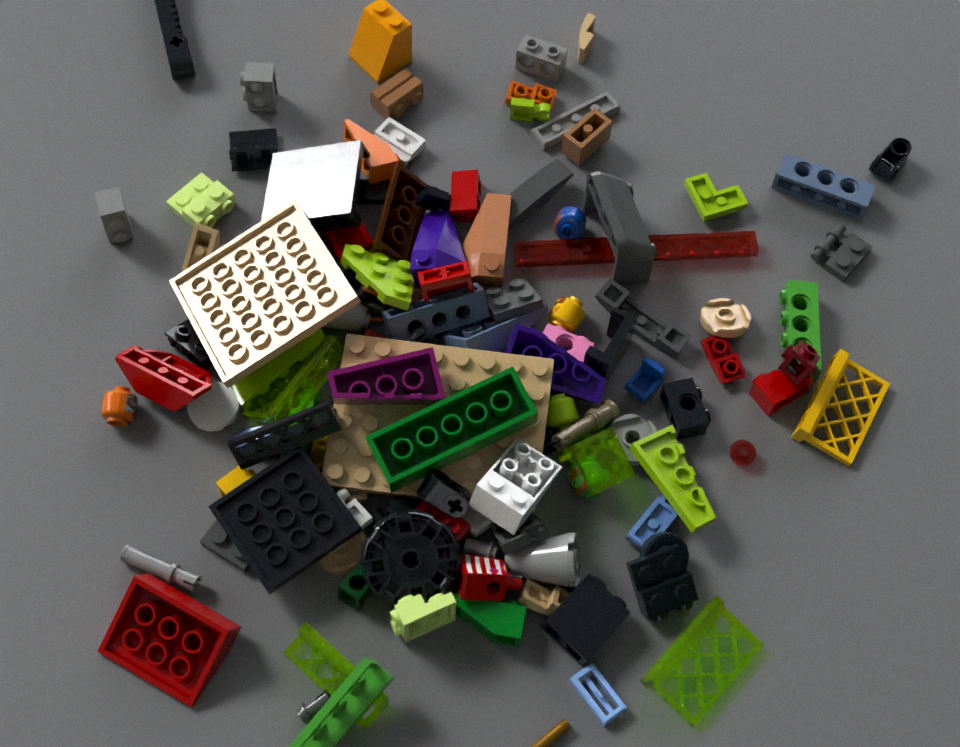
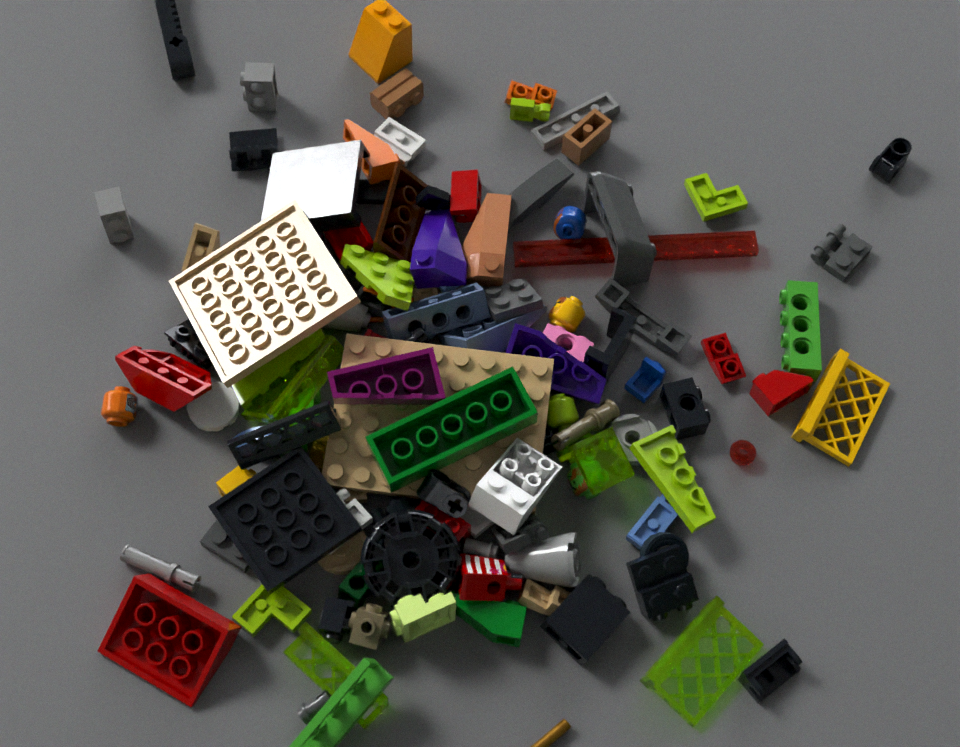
yellowish green plate [166,172,236,228] -> none
red hinge [418,261,474,303] -> none
light grey brick [515,34,568,83] -> none
light blue tile [569,662,627,727] -> none
tan slope [577,13,596,65] -> none
tan tile [700,298,751,338] -> none
sand blue brick [771,153,876,221] -> none
dark red brick [777,340,821,385] -> none
none -> lime plate [232,584,312,637]
none -> black brick [318,596,356,644]
none -> dark tan brick [348,603,391,650]
none -> black hinge [737,638,802,704]

